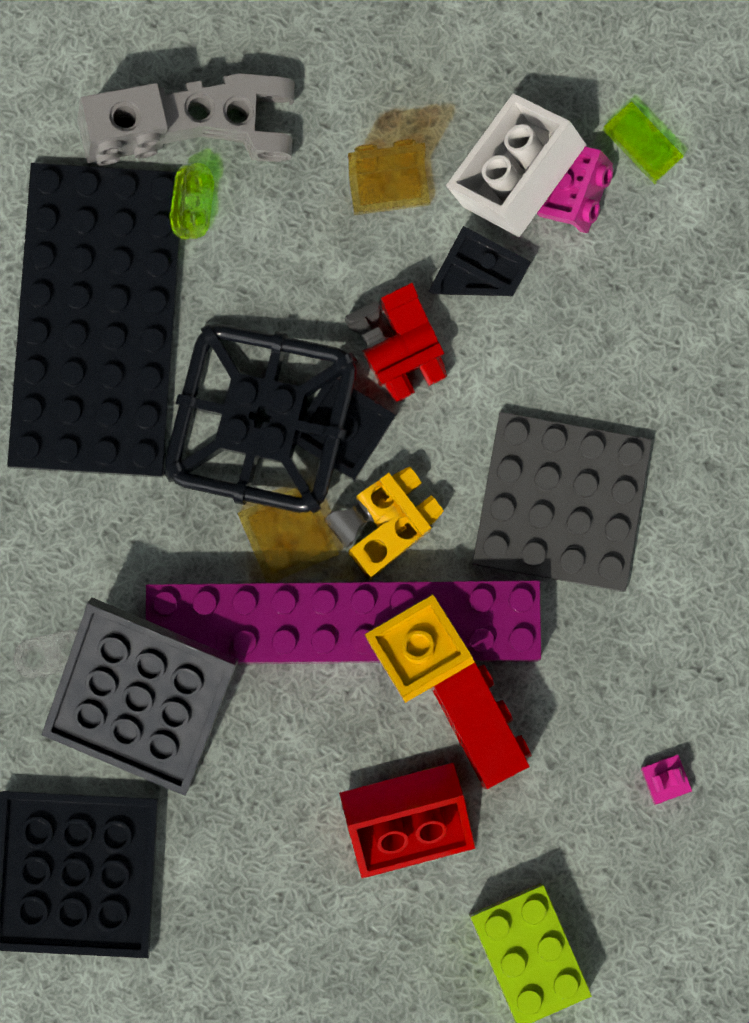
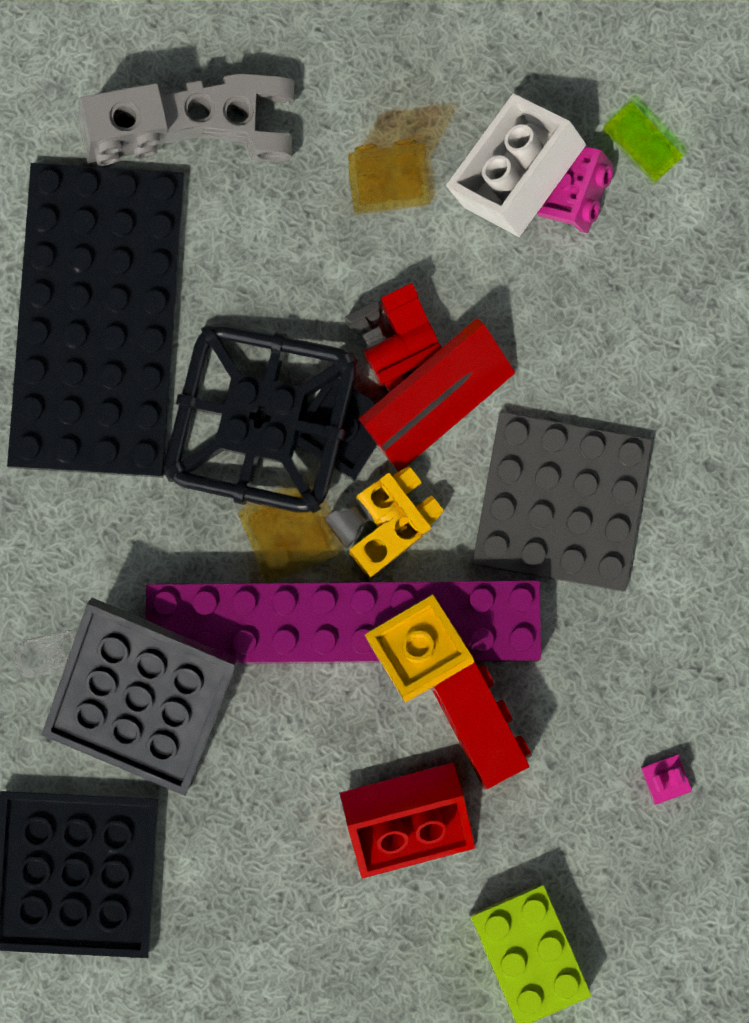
clear neon green plate [170,163,215,240] -> none
black wing [429,226,531,297] -> none
none -> red tile [359,318,516,472]

